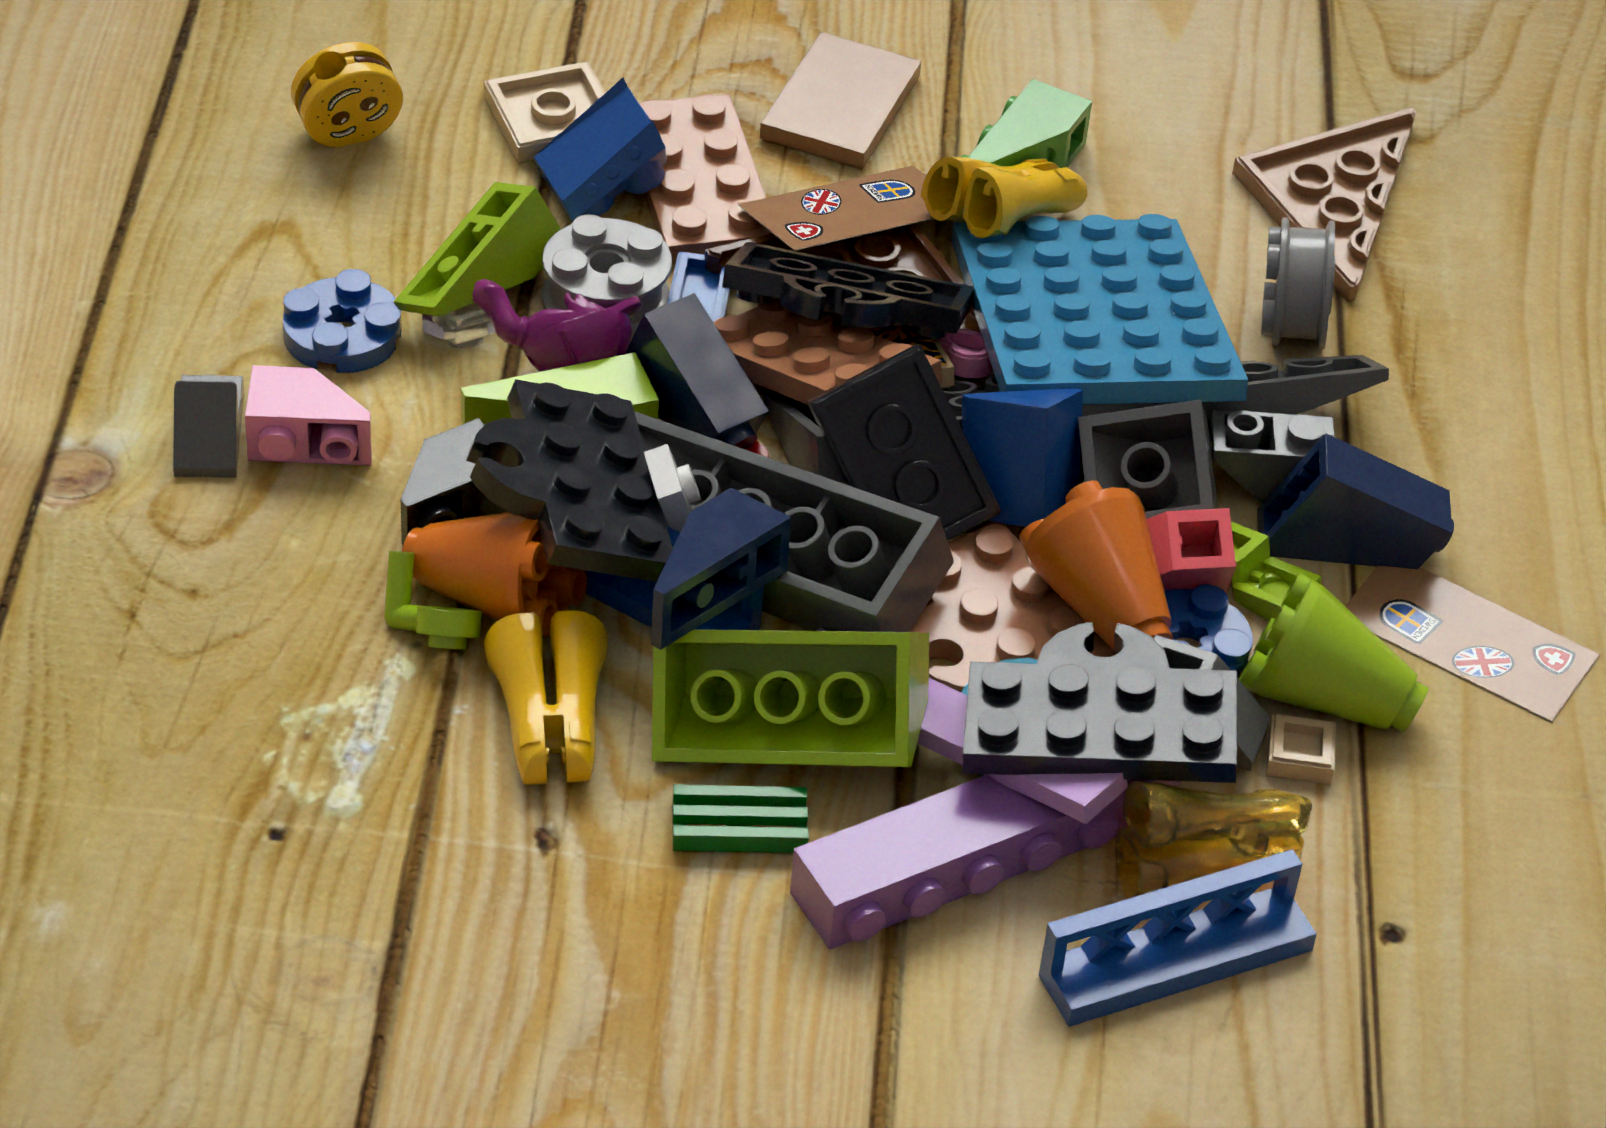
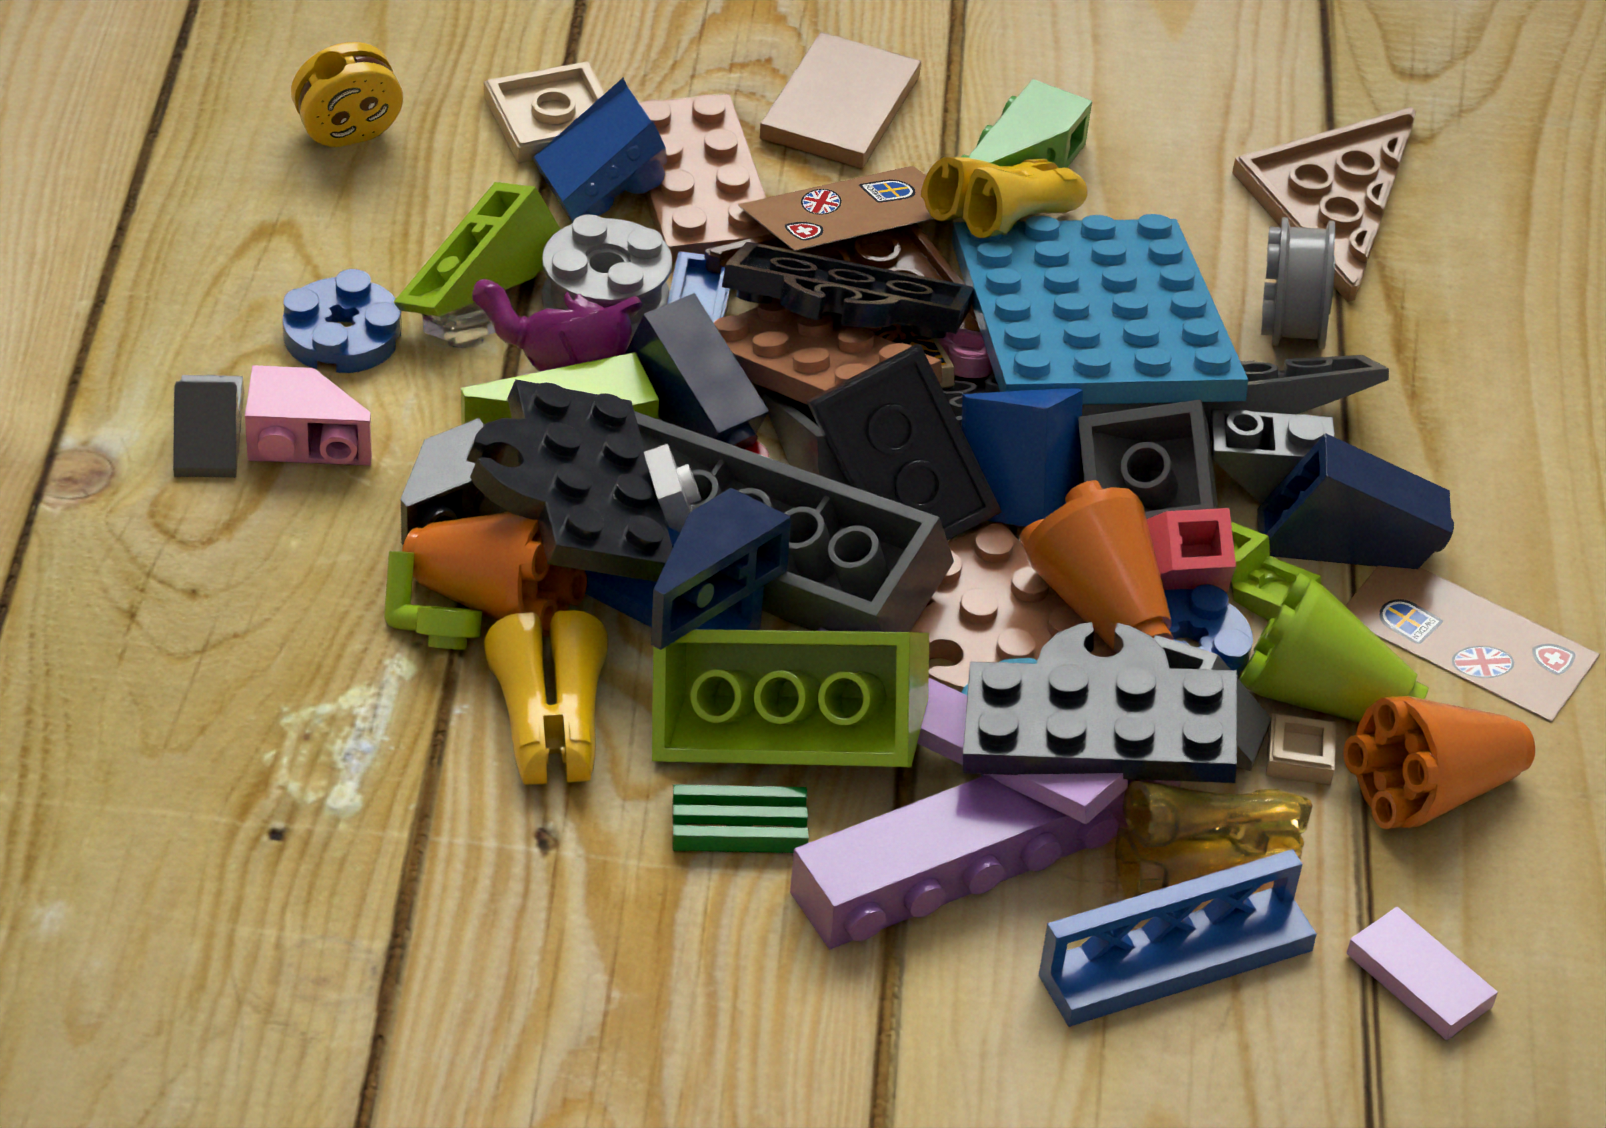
none -> orange cone [1343,696,1535,829]
none -> tile [1346,907,1498,1040]

